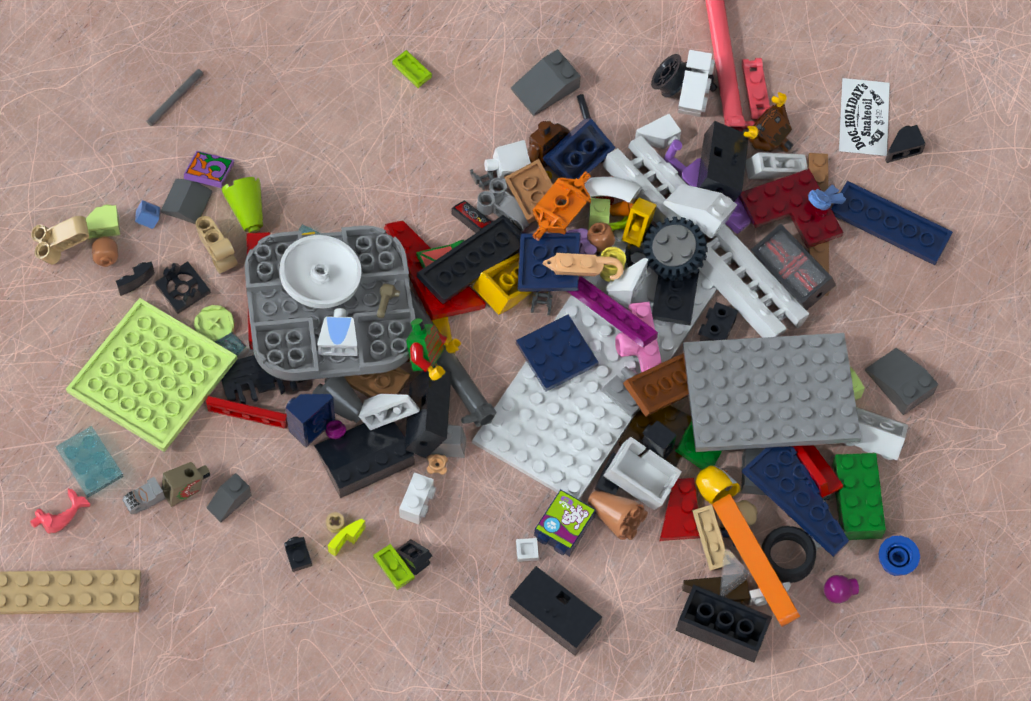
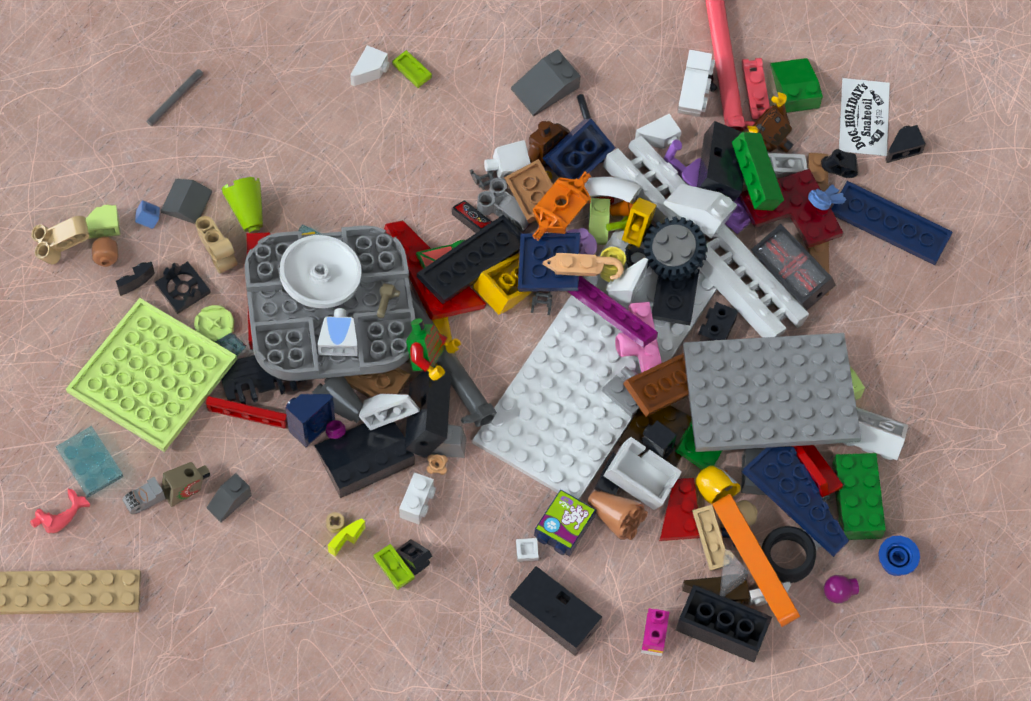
tile [184,151,234,188] -> none
black bracket [284,536,312,572] -> none
dark blue plate [516,314,599,392] -> none
nougat head [587,223,615,252] -> none
black wheel [651,54,692,98] -> none
dark grey slope [865,348,938,415] -> none
none -> white slope [350,45,390,86]
none -> dark pink hips [641,608,669,656]
none -> green brick [732,132,784,211]
none -> green slope [770,58,823,113]
none -> black piece [821,149,859,178]

